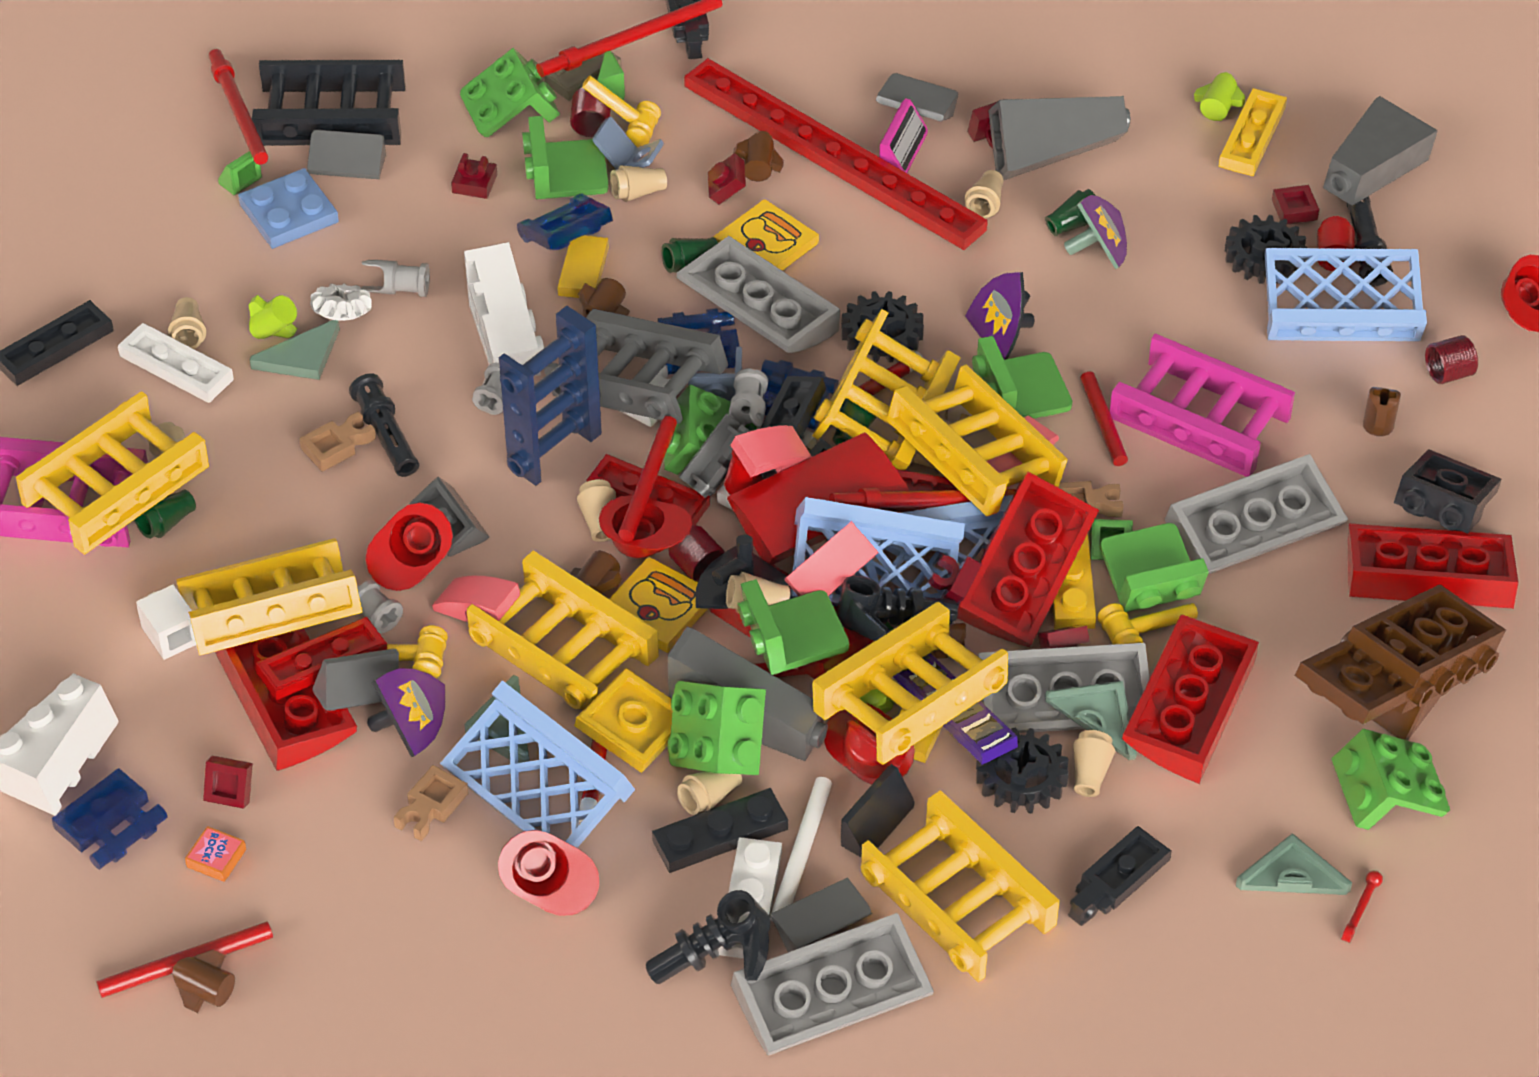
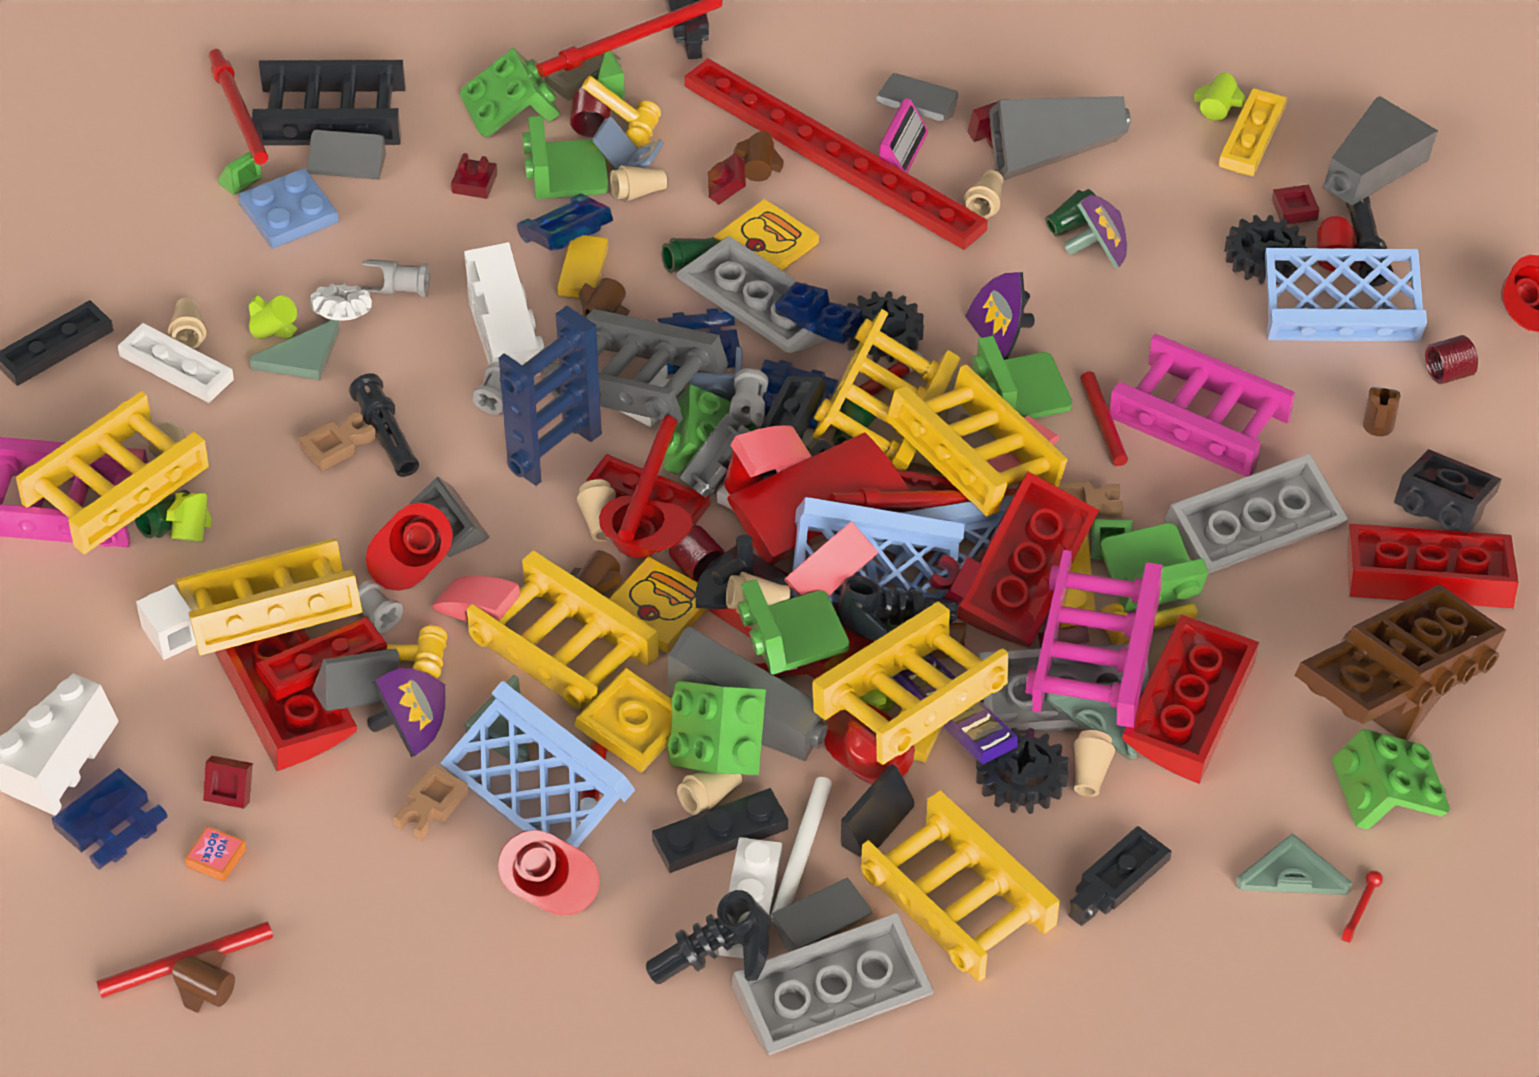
none -> lime piece [166,492,212,543]
none -> clear blue slope [775,282,864,344]
none -> dark pink fence [1026,550,1163,728]

